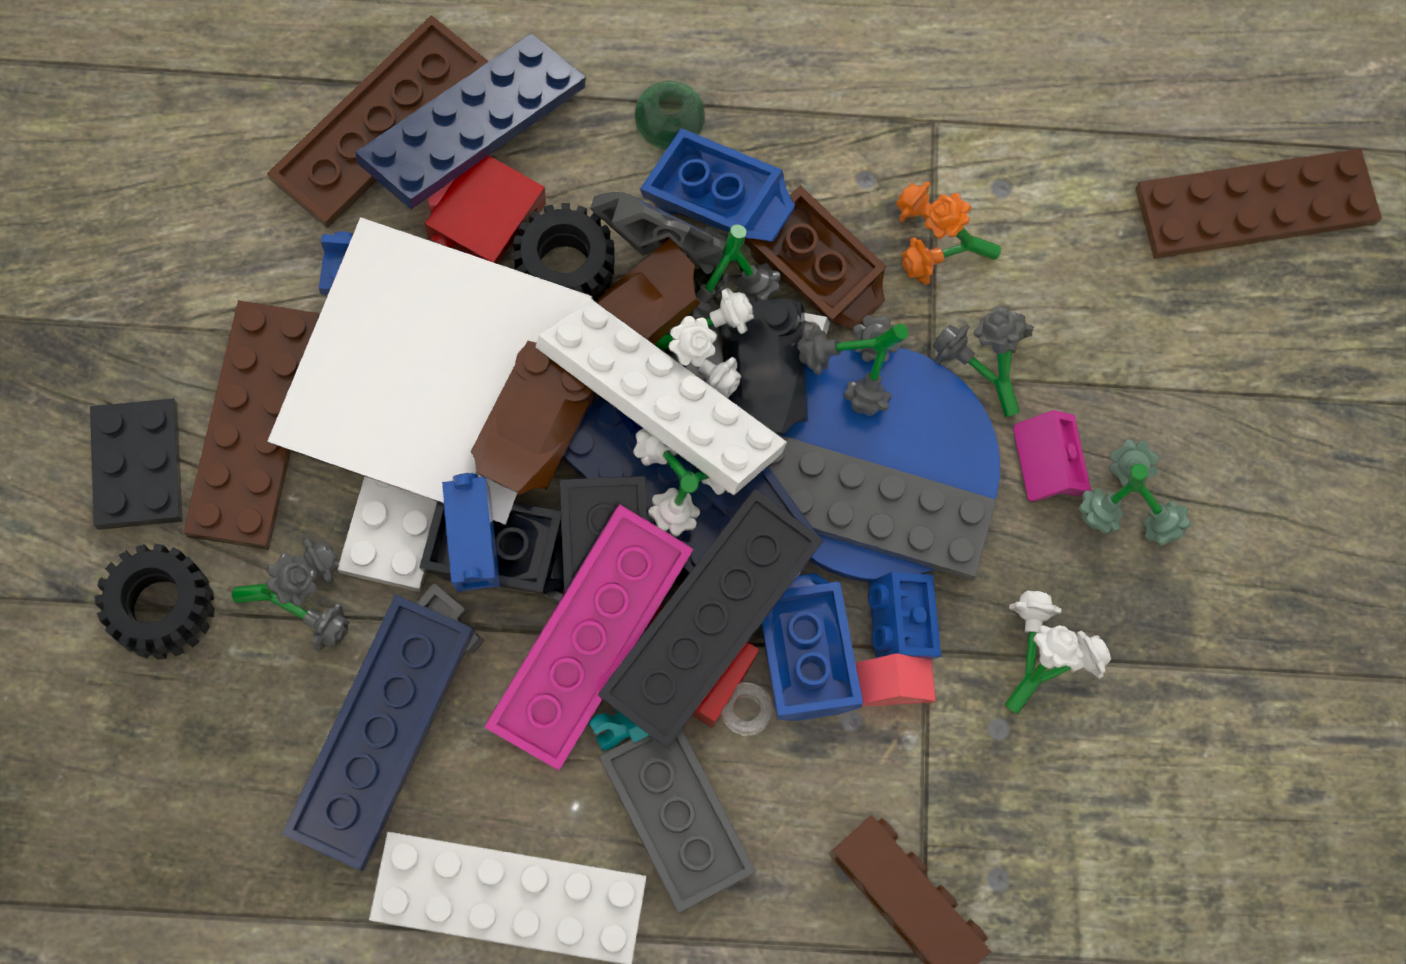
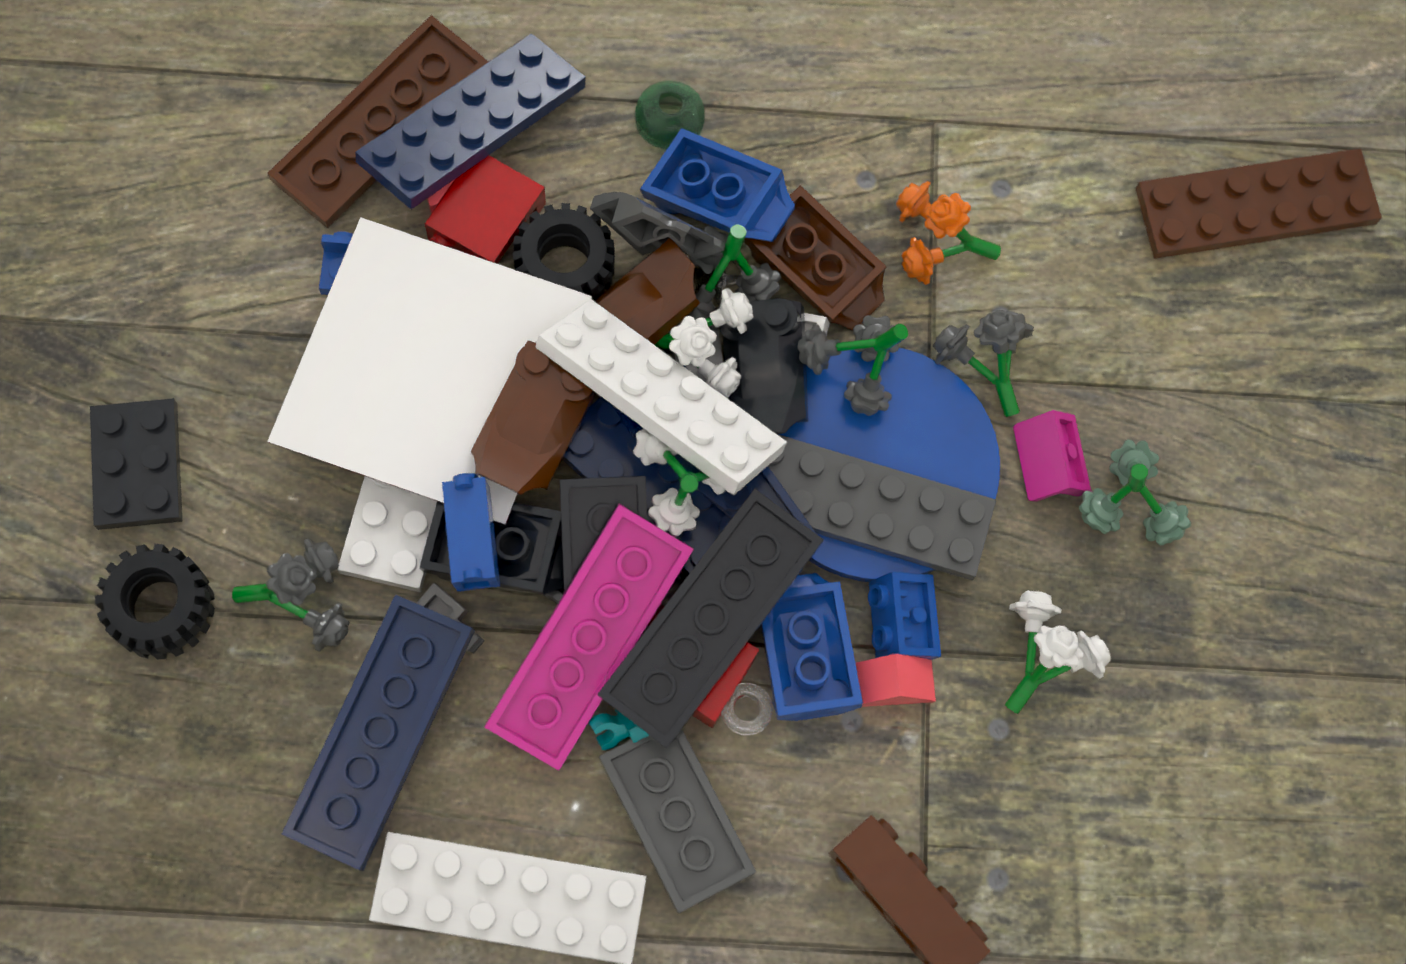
reddish brown plate [183,300,319,550] -> none

